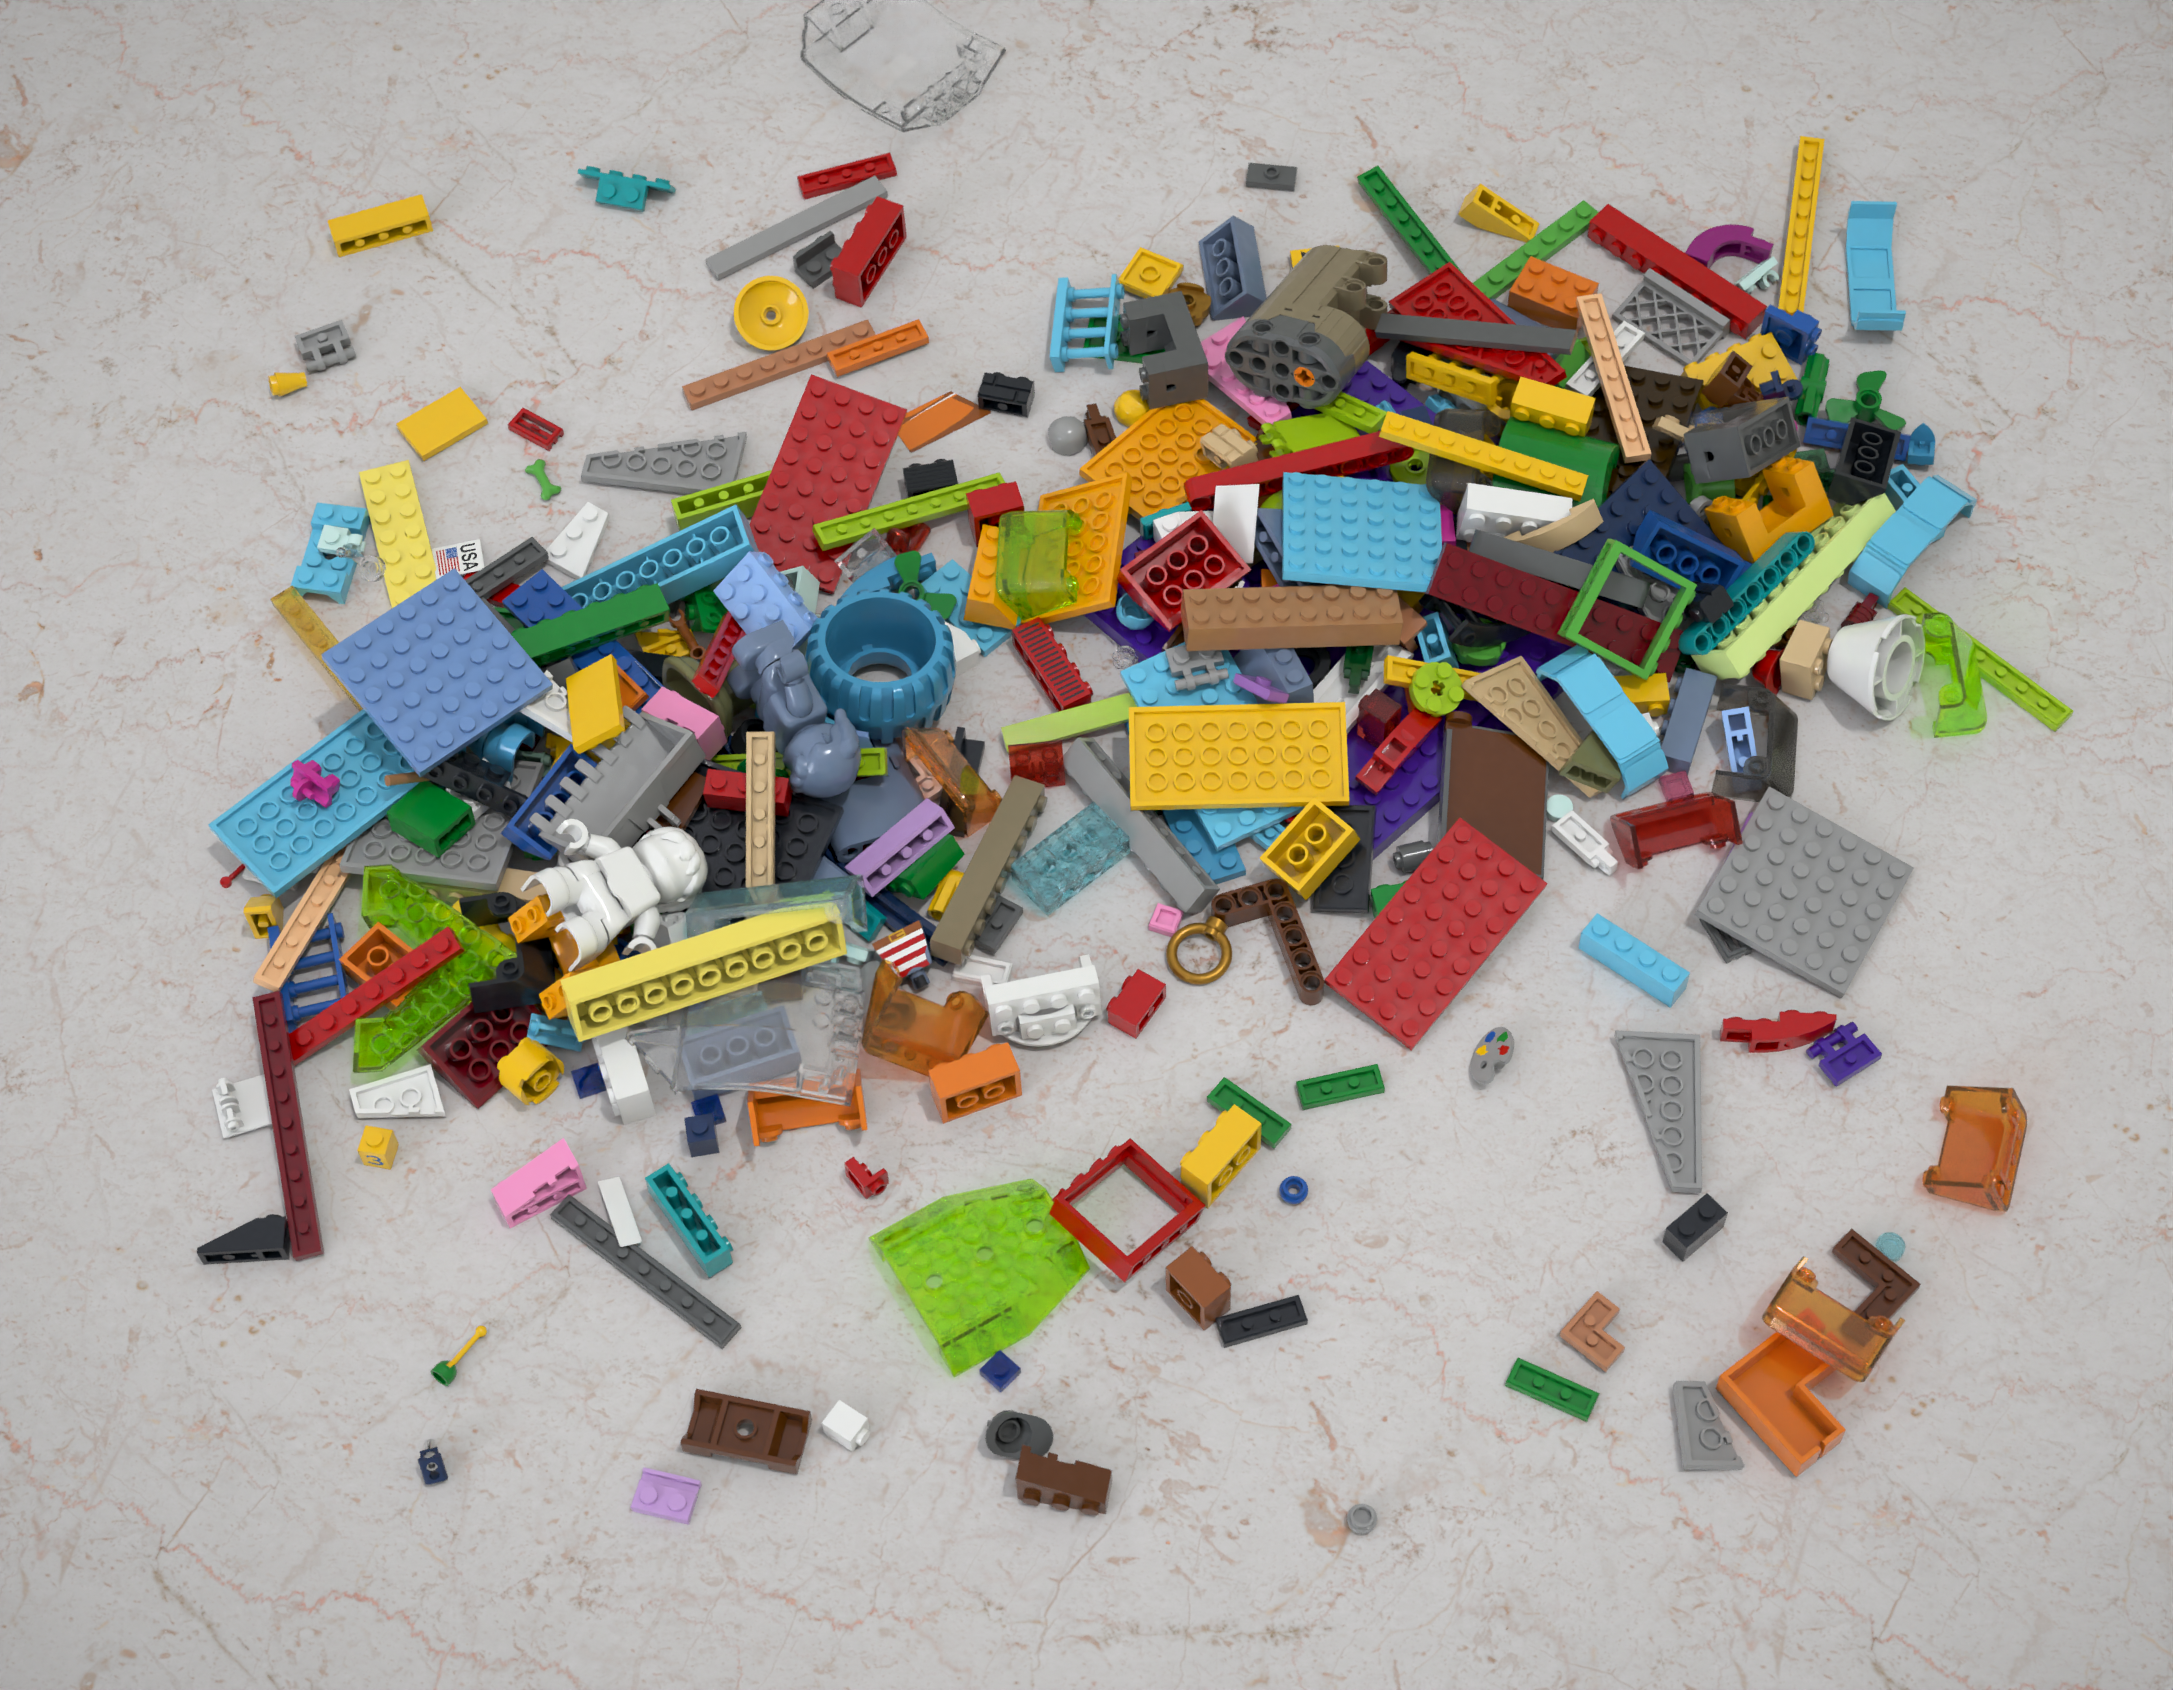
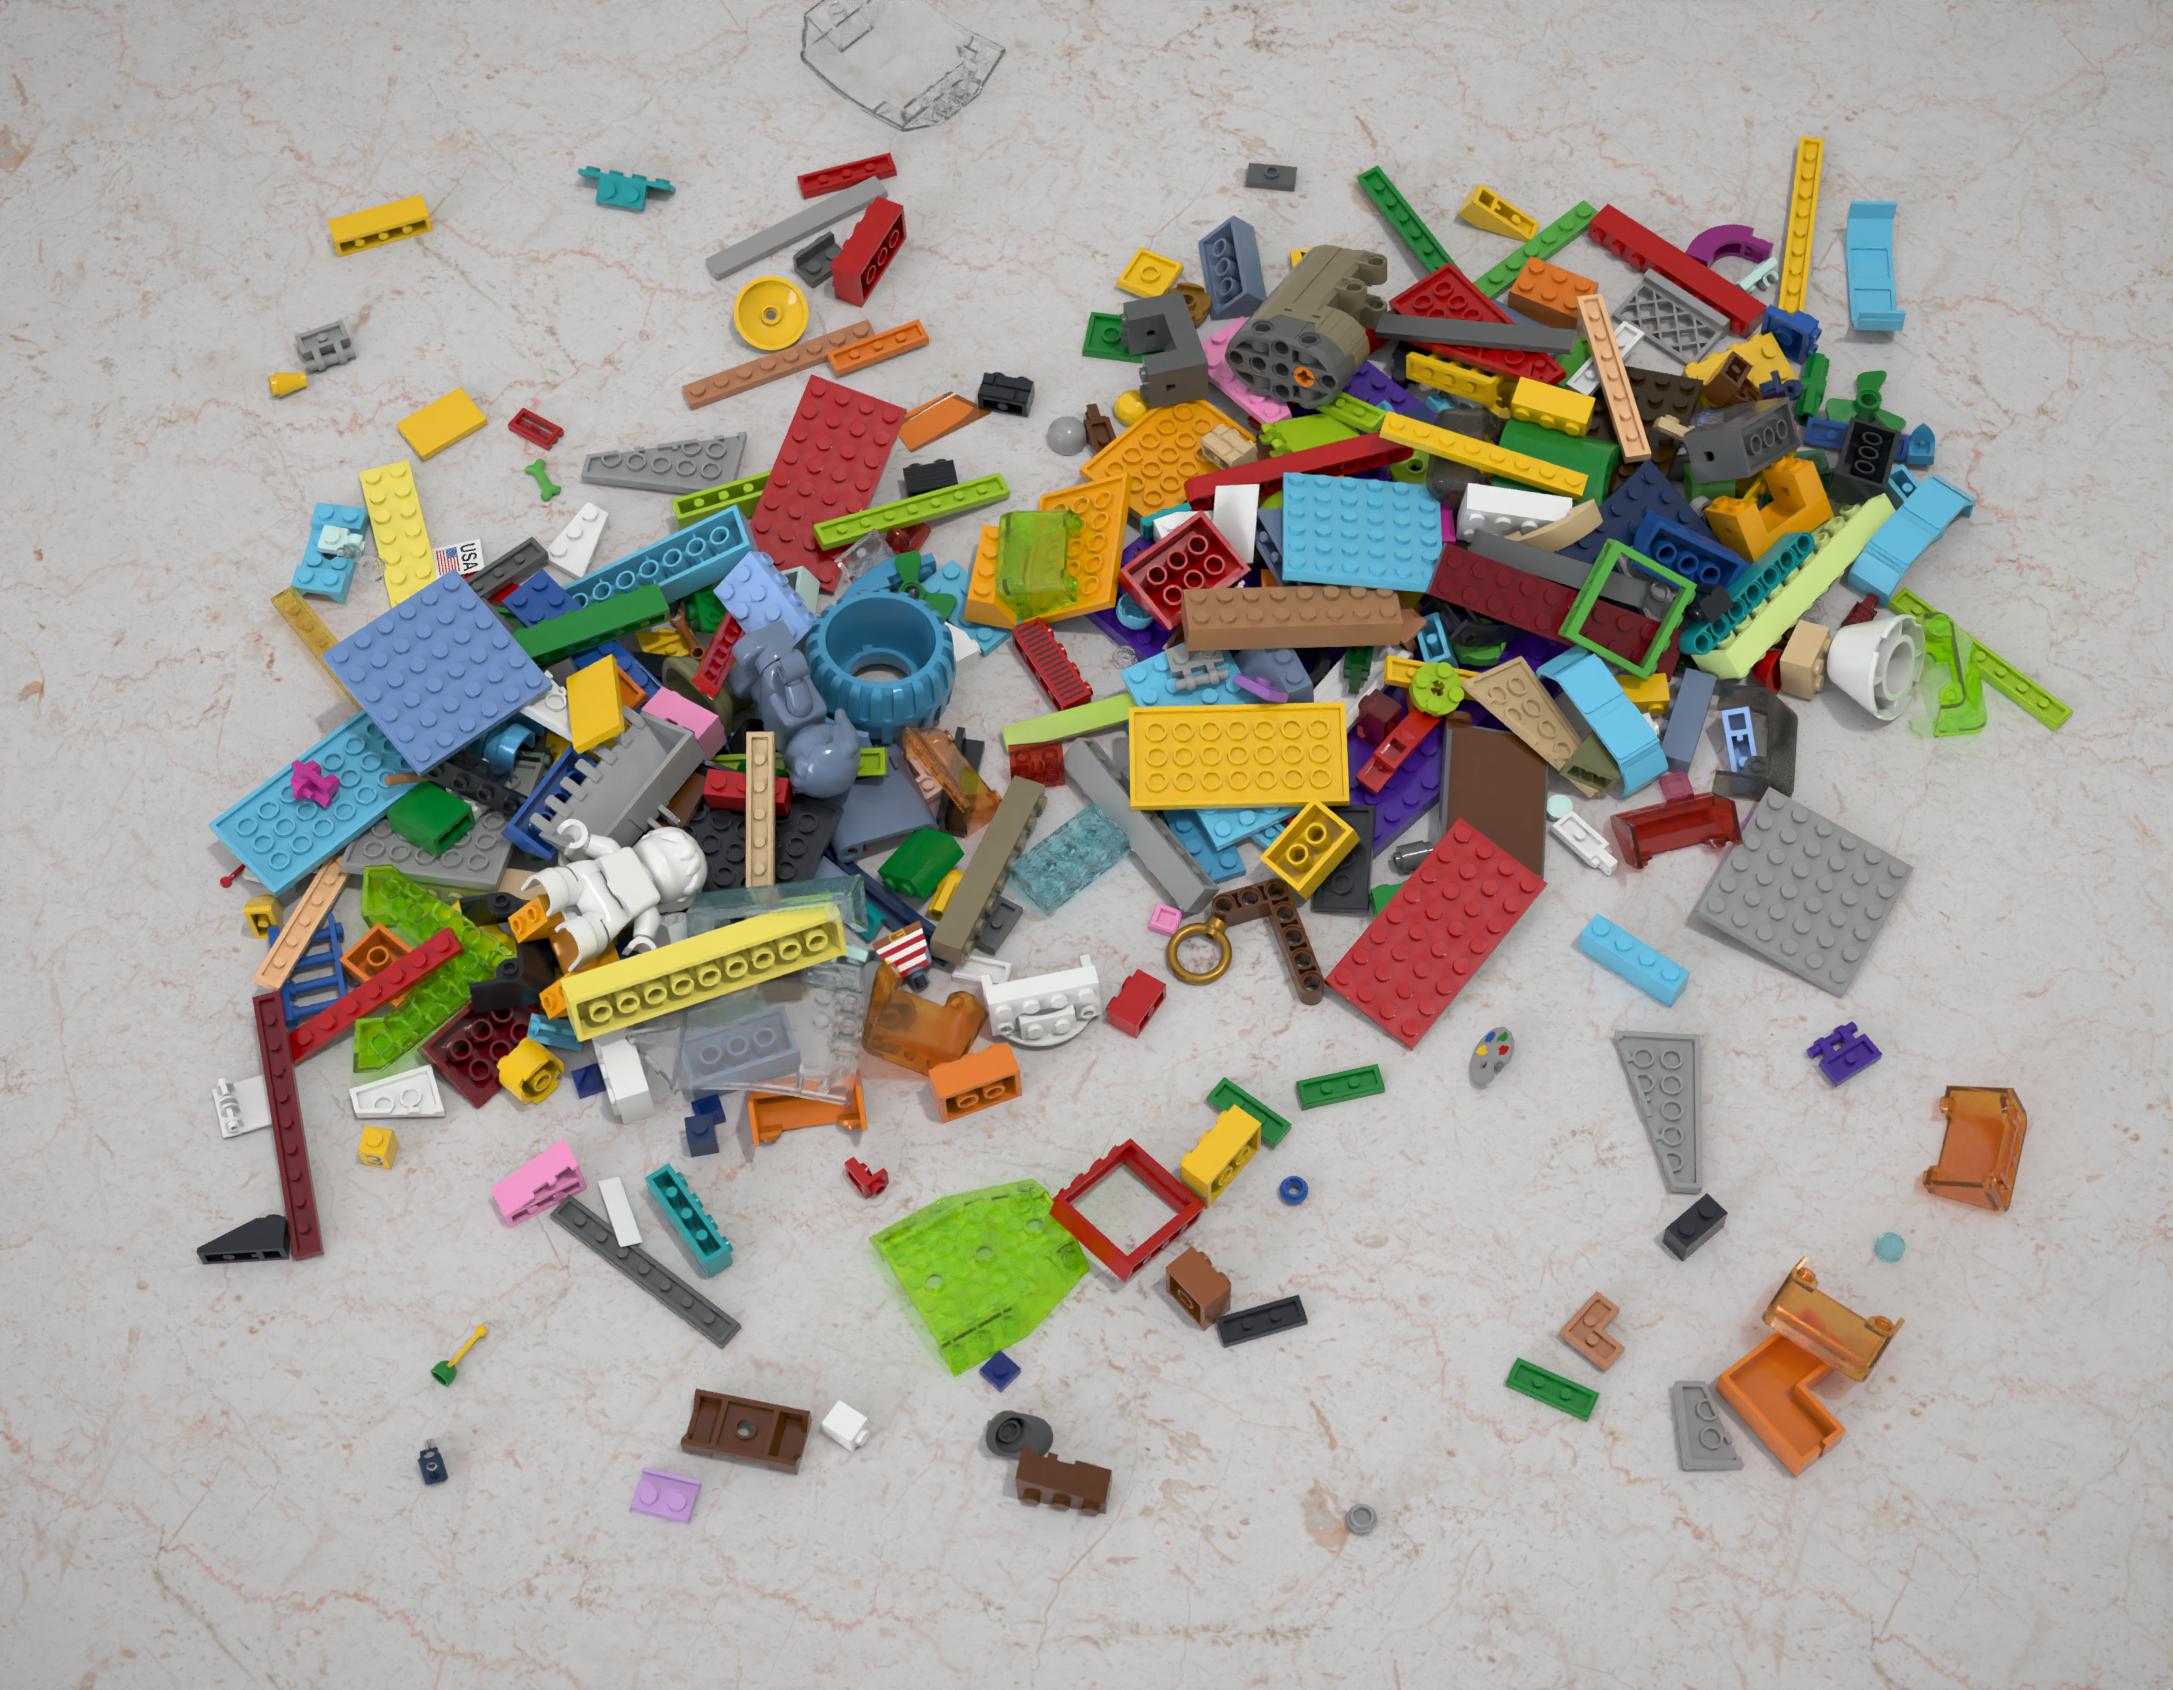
lavender brick [845,798,955,897] -> none
red brick [966,481,1026,548] -> none
medium azure fence [1049,274,1125,373] -> none
dark grey tile [1699,918,1752,964] -> none
red slope [1720,1010,1837,1053] -> none
reddish brown plate [1832,1229,1921,1347] -> none

